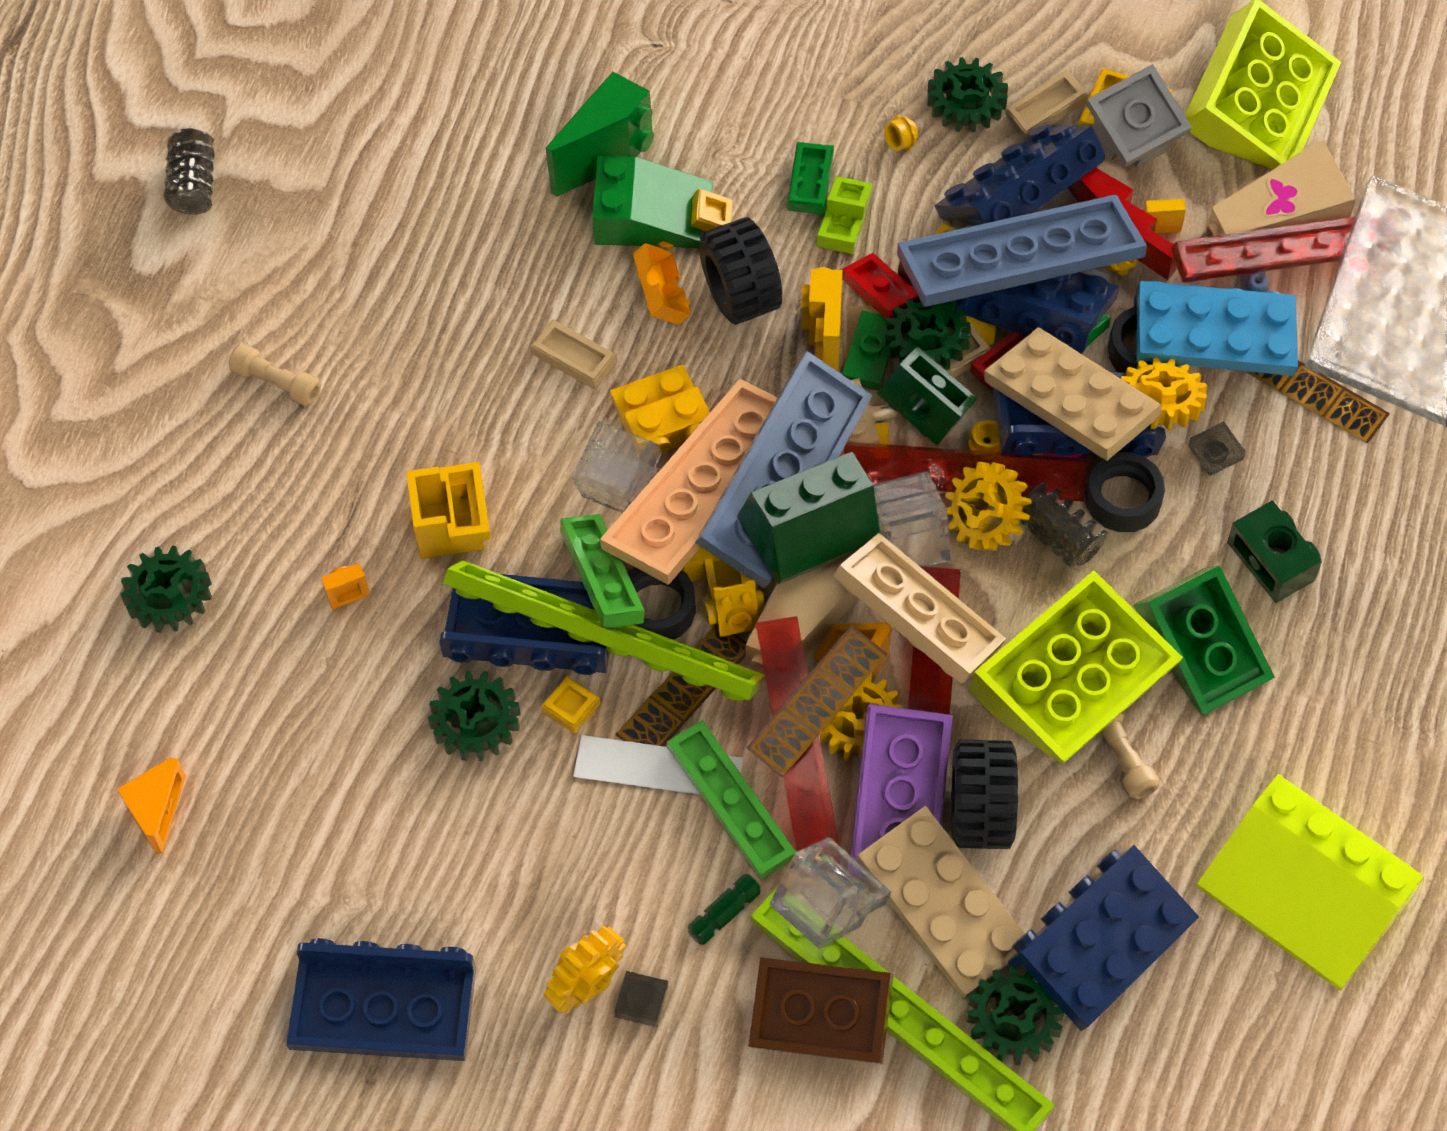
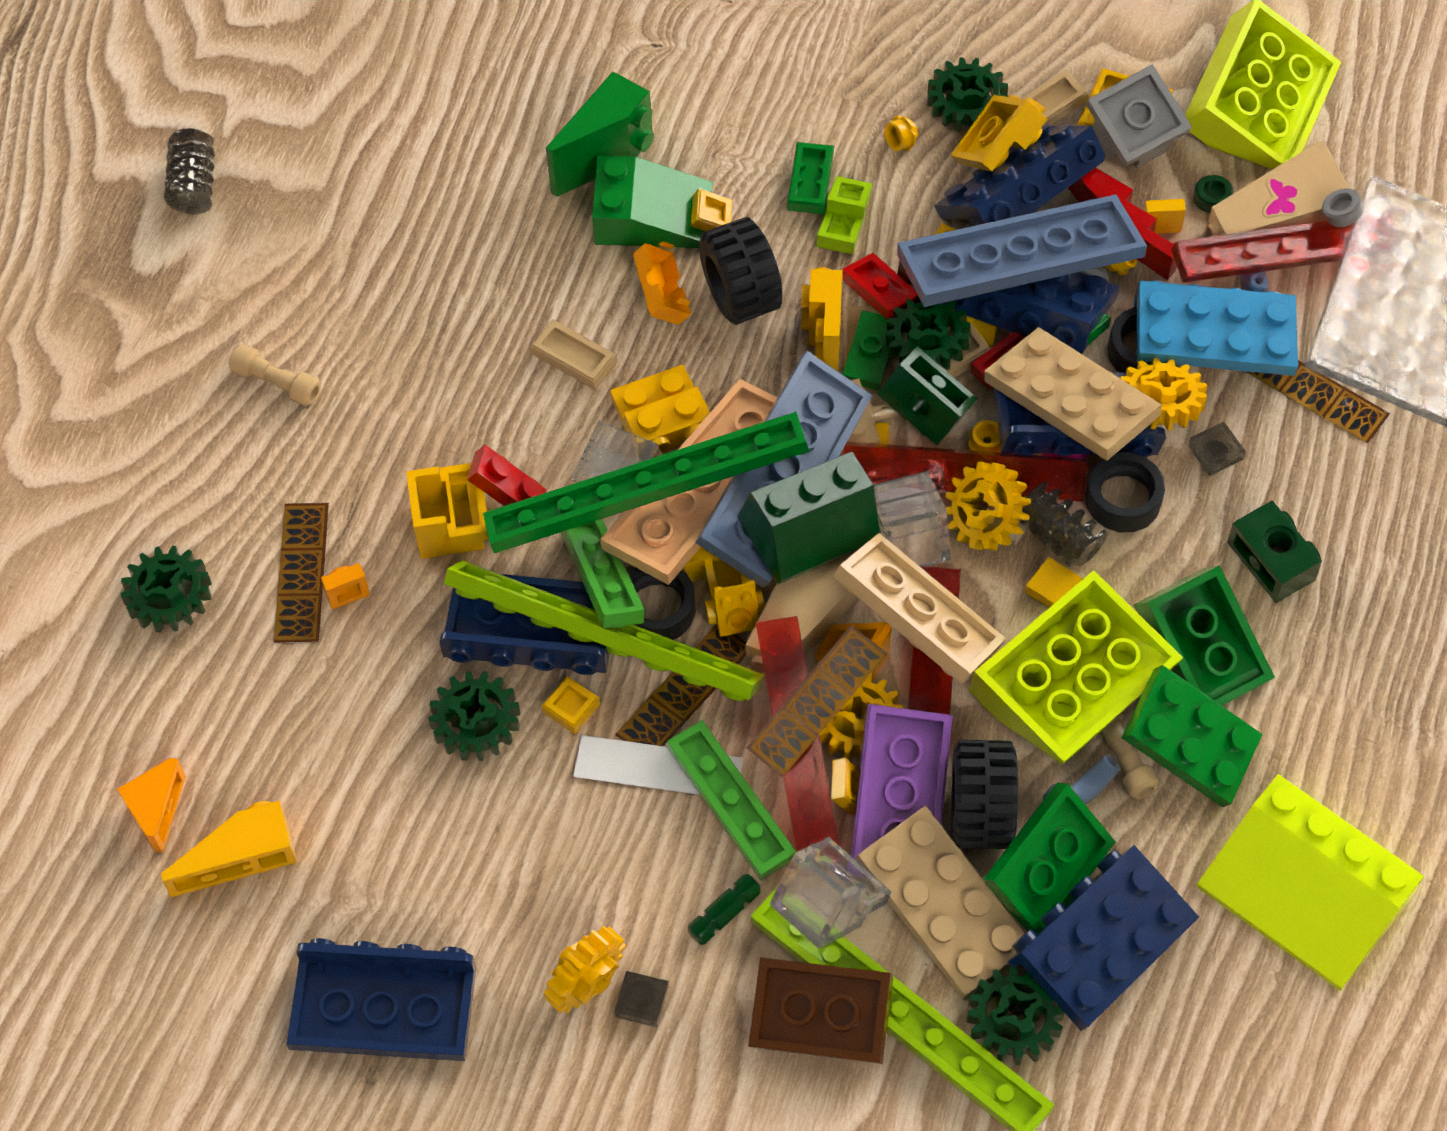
none -> yellow slope [161,800,297,897]
none -> sticker [274,503,329,643]
none -> red plate [467,445,547,506]
none -> green plate [483,411,810,554]
none -> yellow tile [831,758,860,815]
none -> yellow plate [950,94,1048,172]
none -> green plate [983,782,1116,934]
none -> yellow tile [1025,557,1083,608]
none -> sand blue arm [1043,755,1121,805]
none -> green plate [1122,665,1263,807]
none -> dark green tile [1193,175,1233,213]
none -> light grey tile [1322,188,1364,227]

